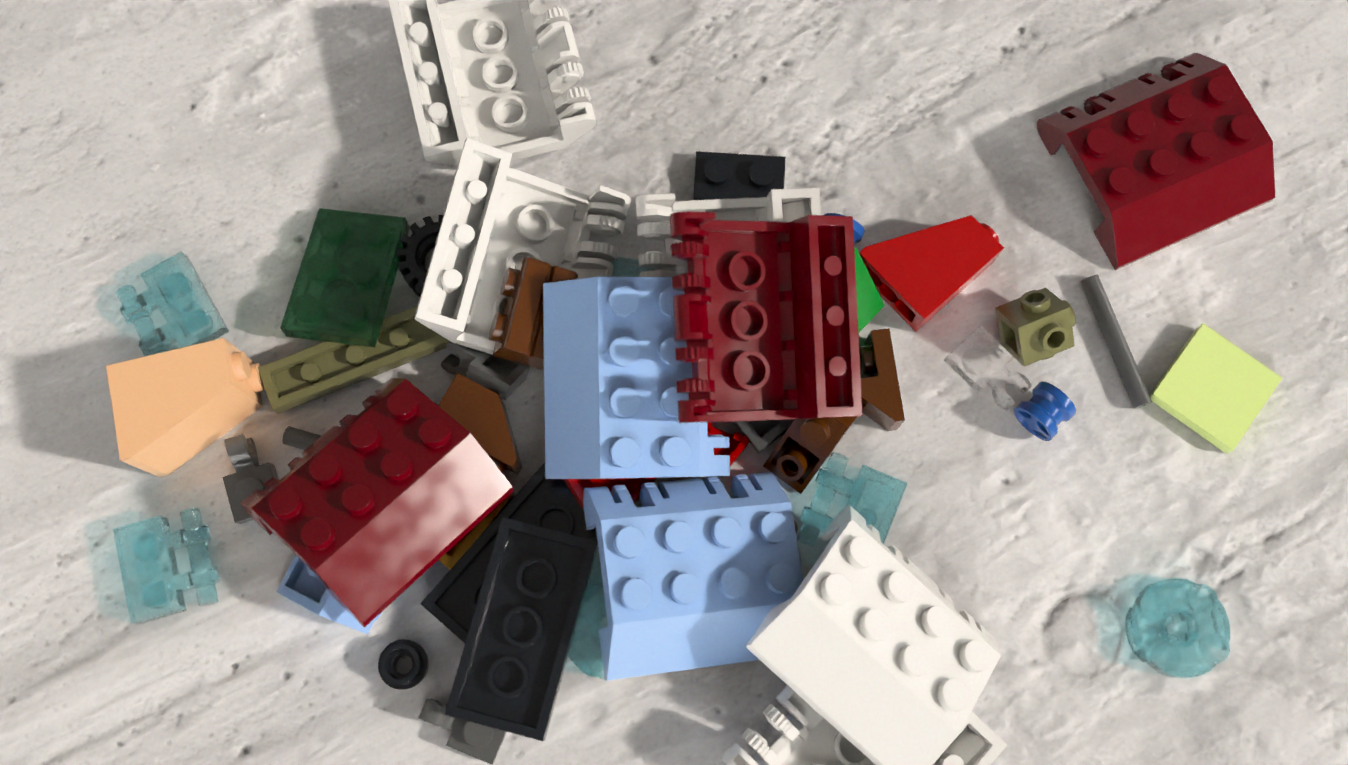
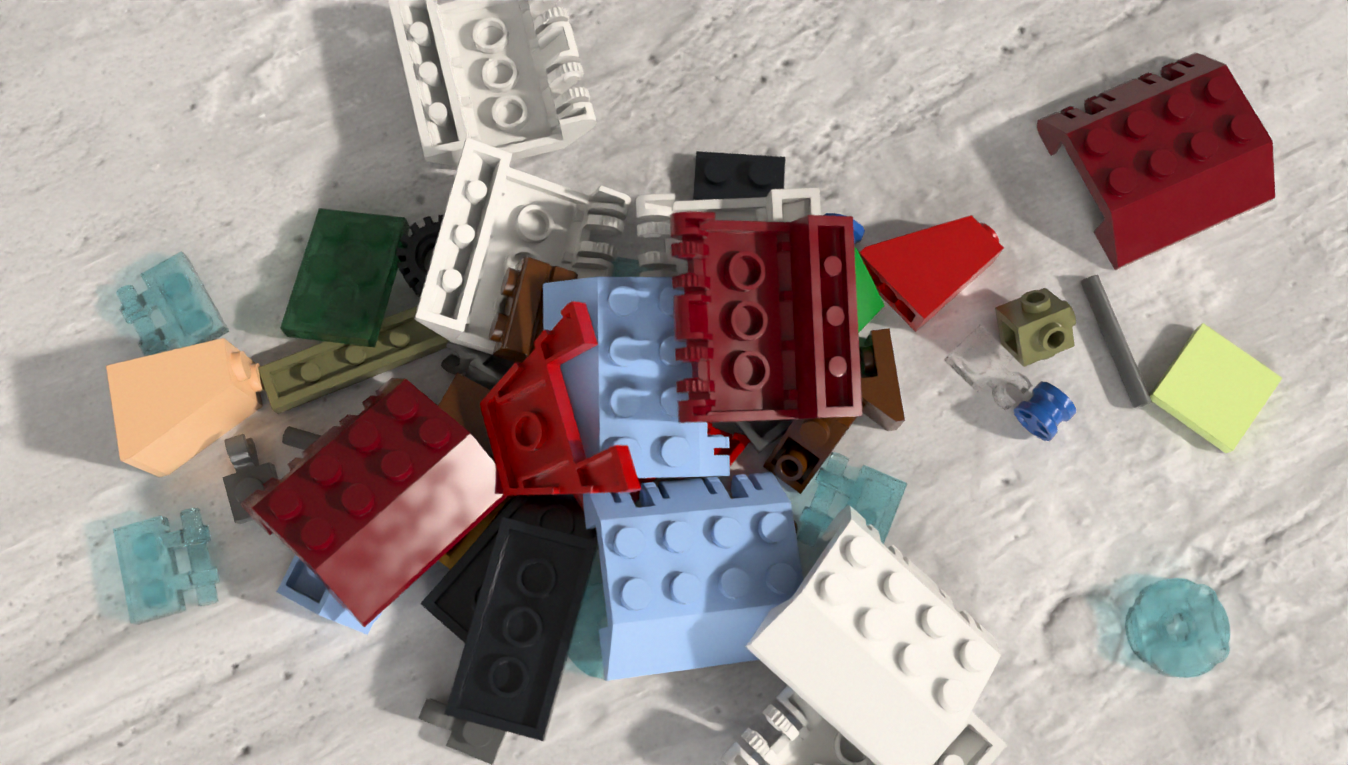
black plate [378,639,429,690] -> none
none -> red wing [479,301,641,495]

